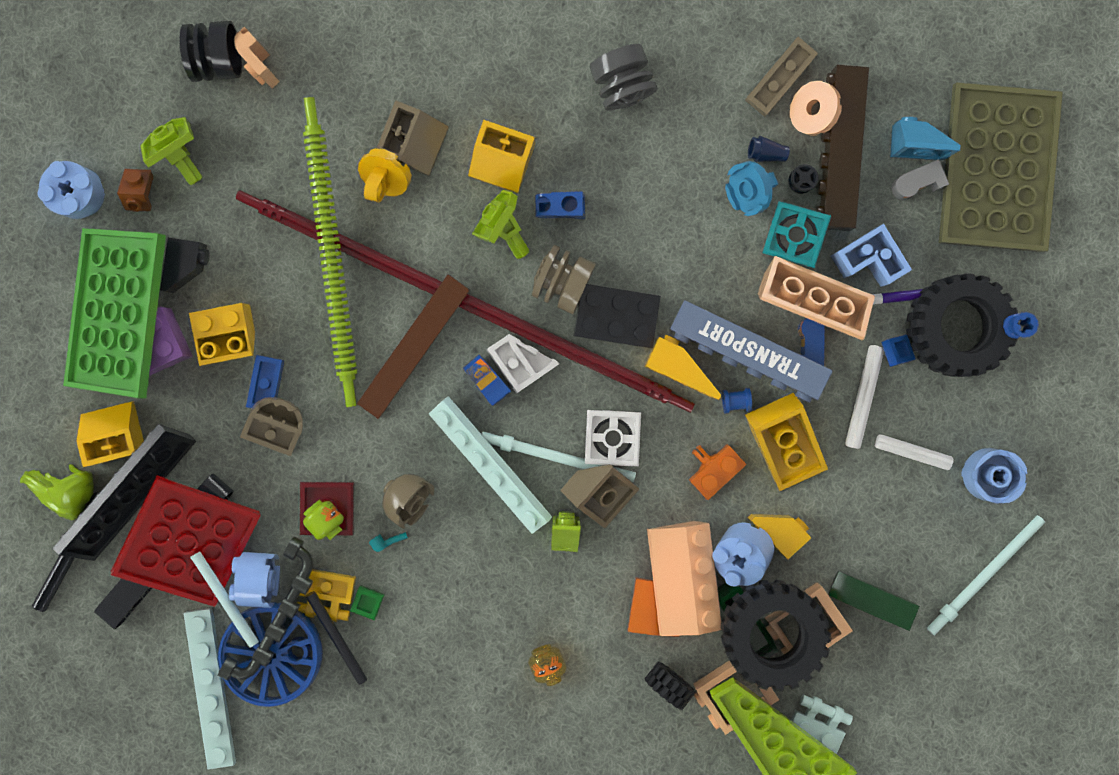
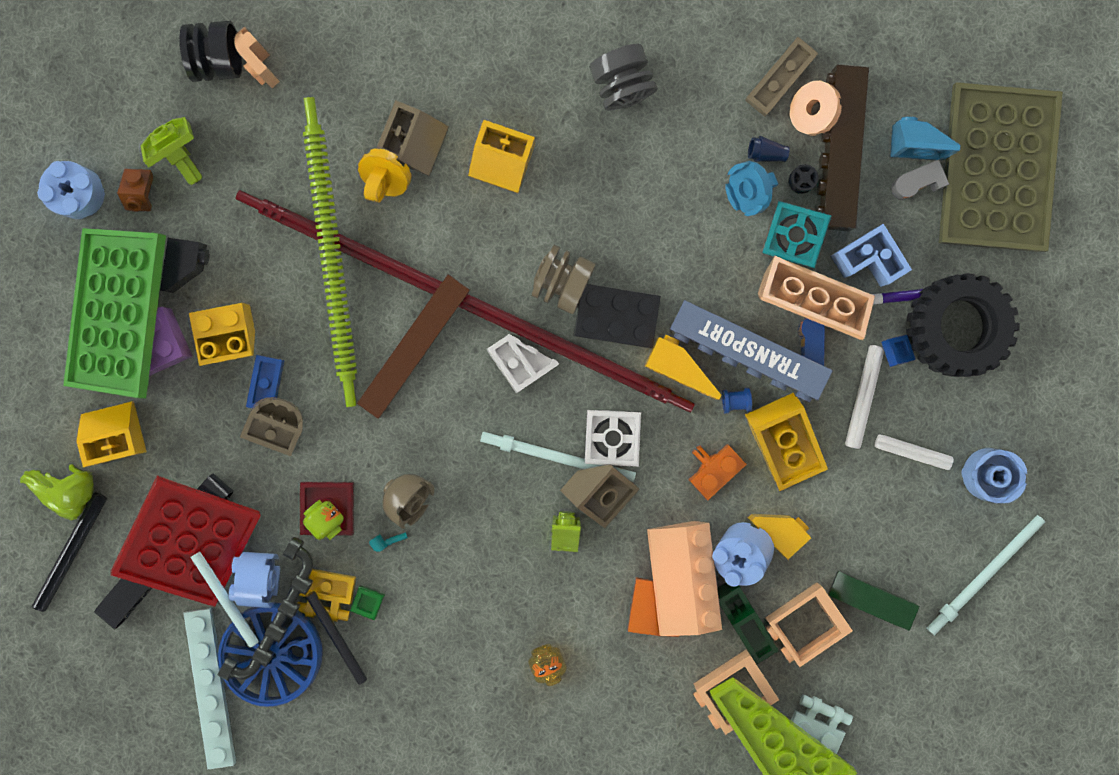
black plate [53,424,197,561] -> none
light aqua plate [429,396,552,534] -> none
blue leg [463,354,512,406] -> none
lime piece [472,190,529,259] -> none
blue leg [535,192,585,219] -> none
black tyre [645,661,696,710] -> none
black tyre [720,580,831,691] -> none
blue bush [1003,312,1038,338] -> none

